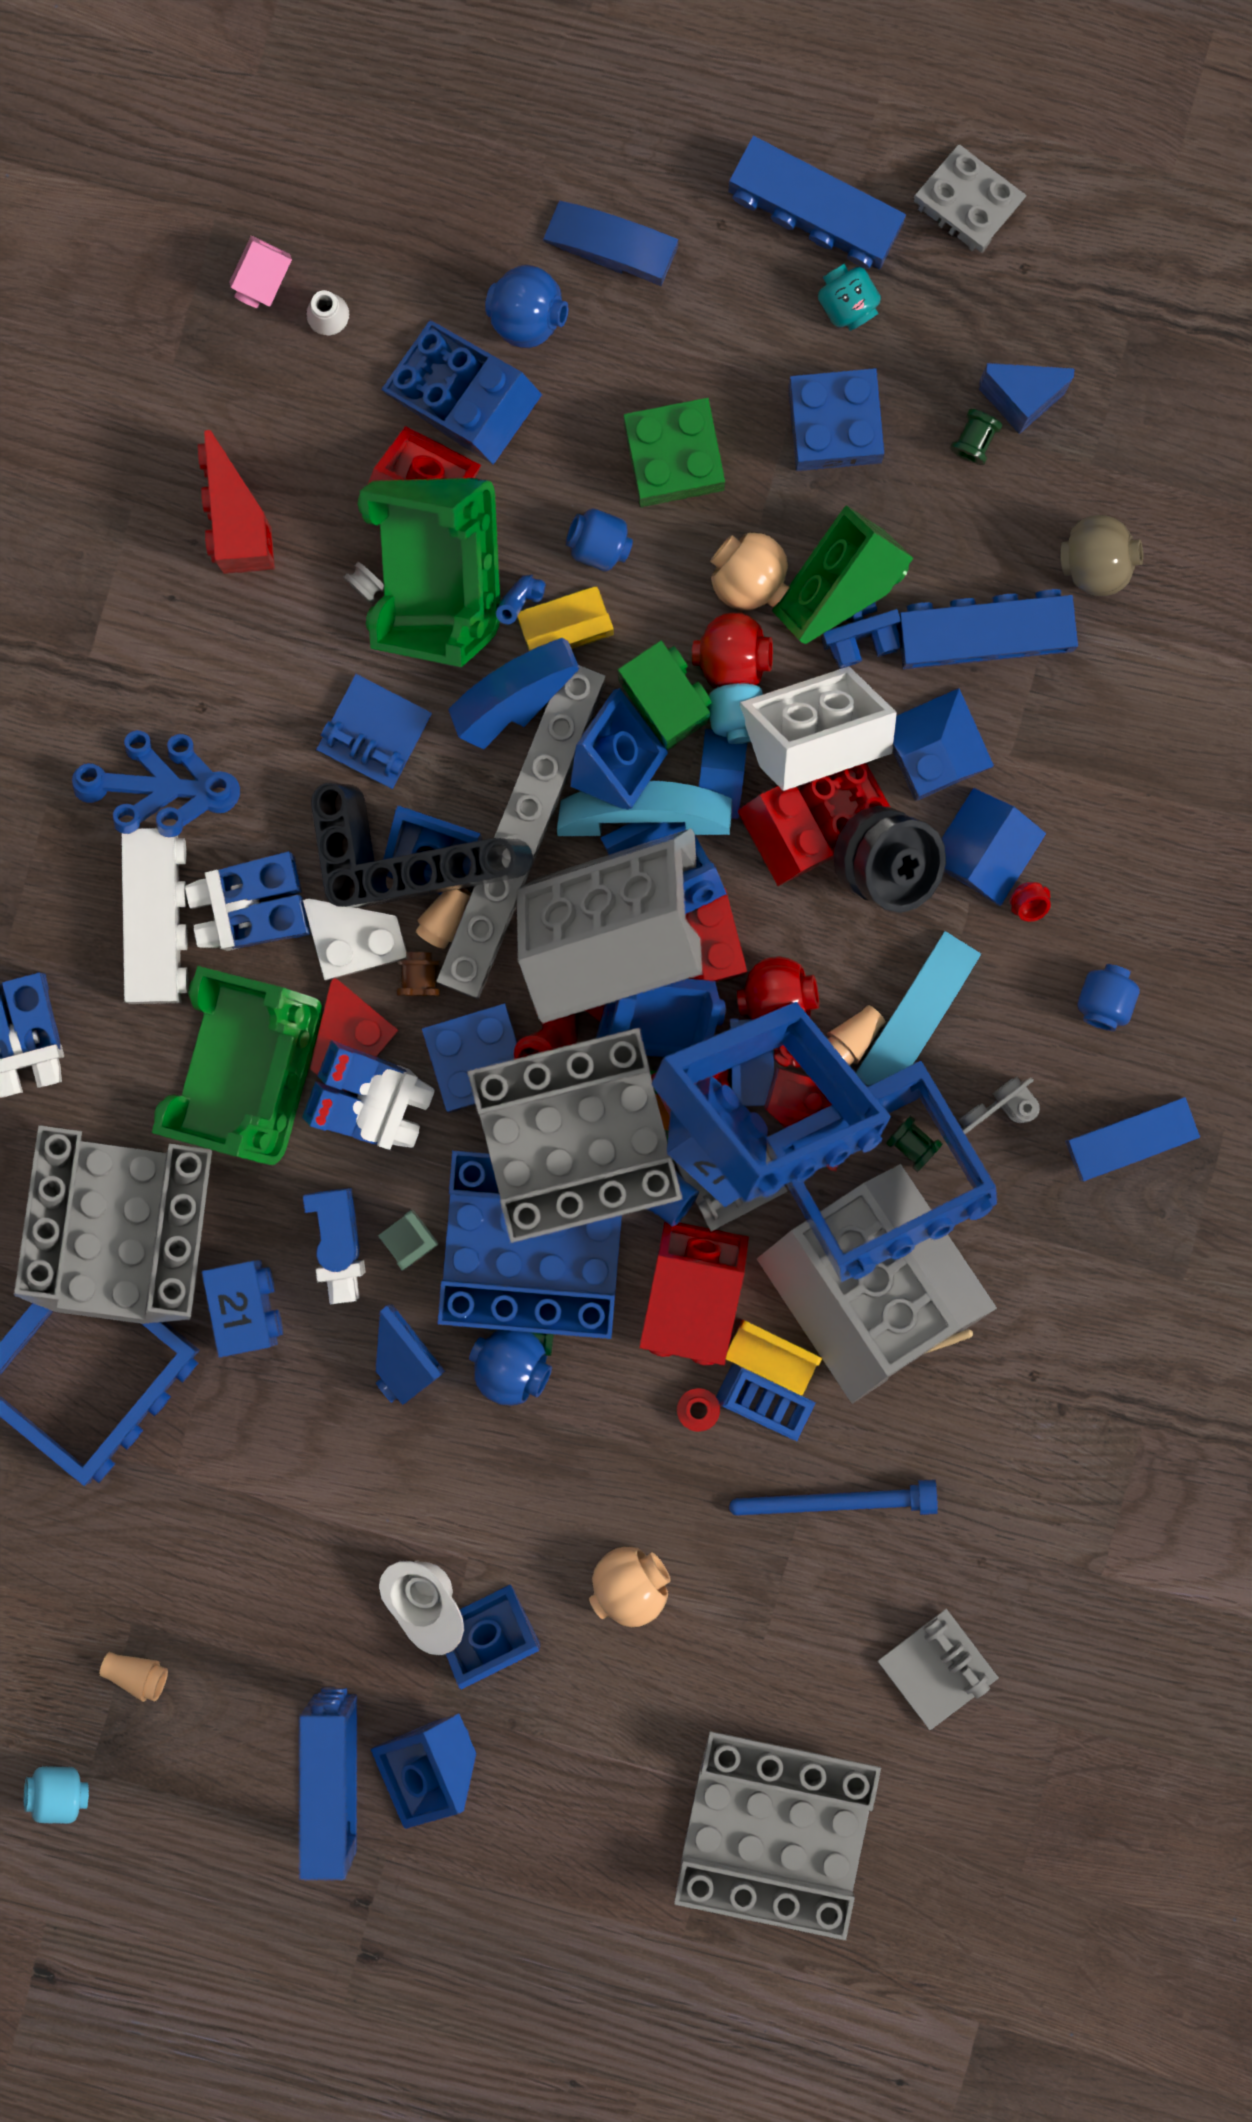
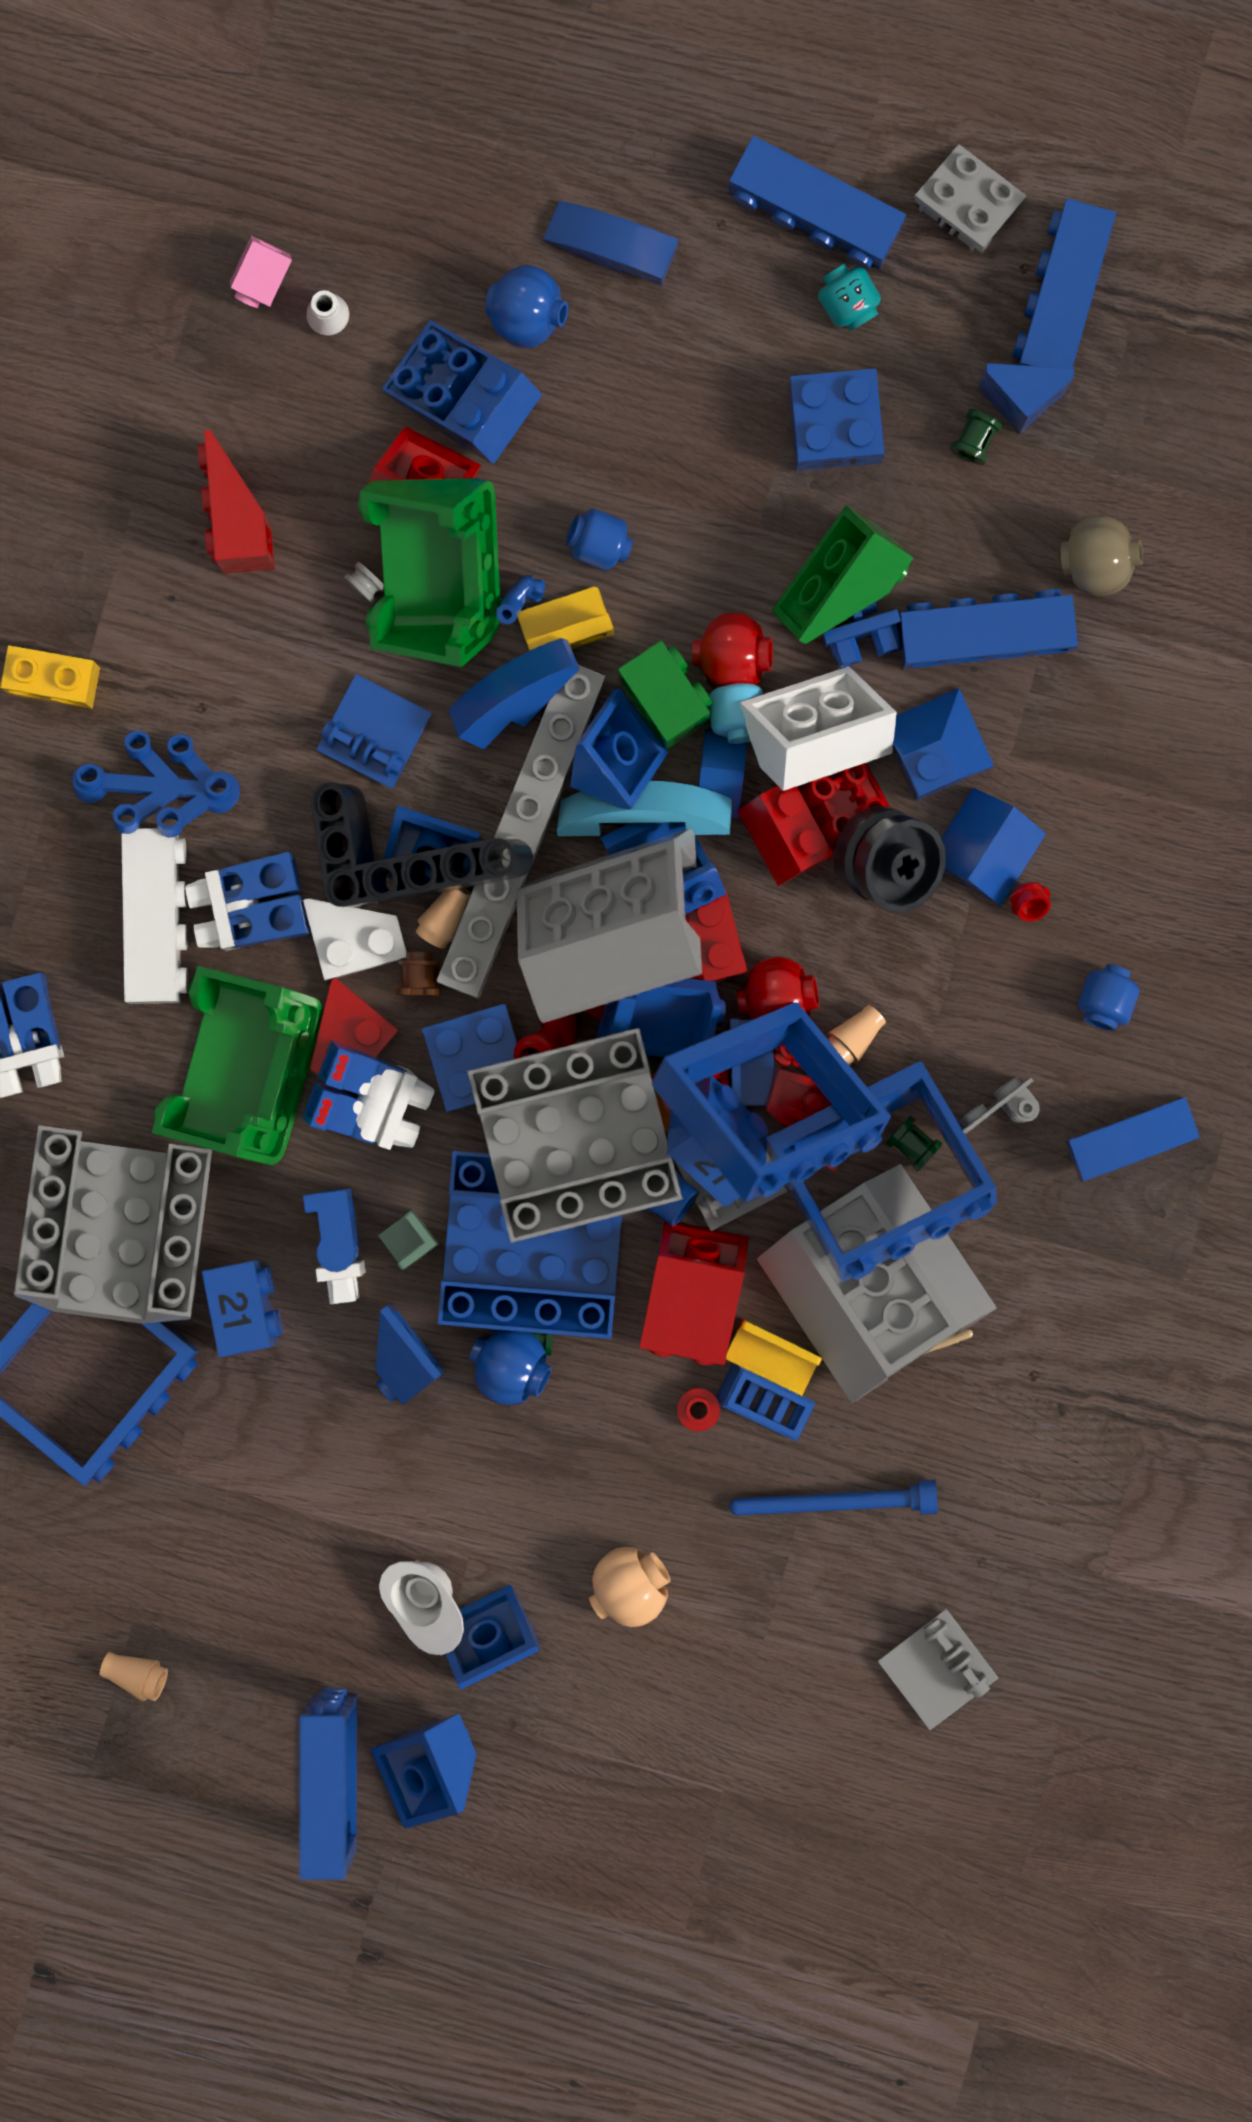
medium azure head [24,1766,89,1824] -> none
green brick [624,398,725,507] -> none
light grey slope [674,1731,881,1941] -> none
light nougat plant [710,533,789,611] -> none
medium azure slope [856,931,981,1086] -> none
none -> yellow brick [0,645,100,709]
none -> blue brick [1012,198,1116,368]

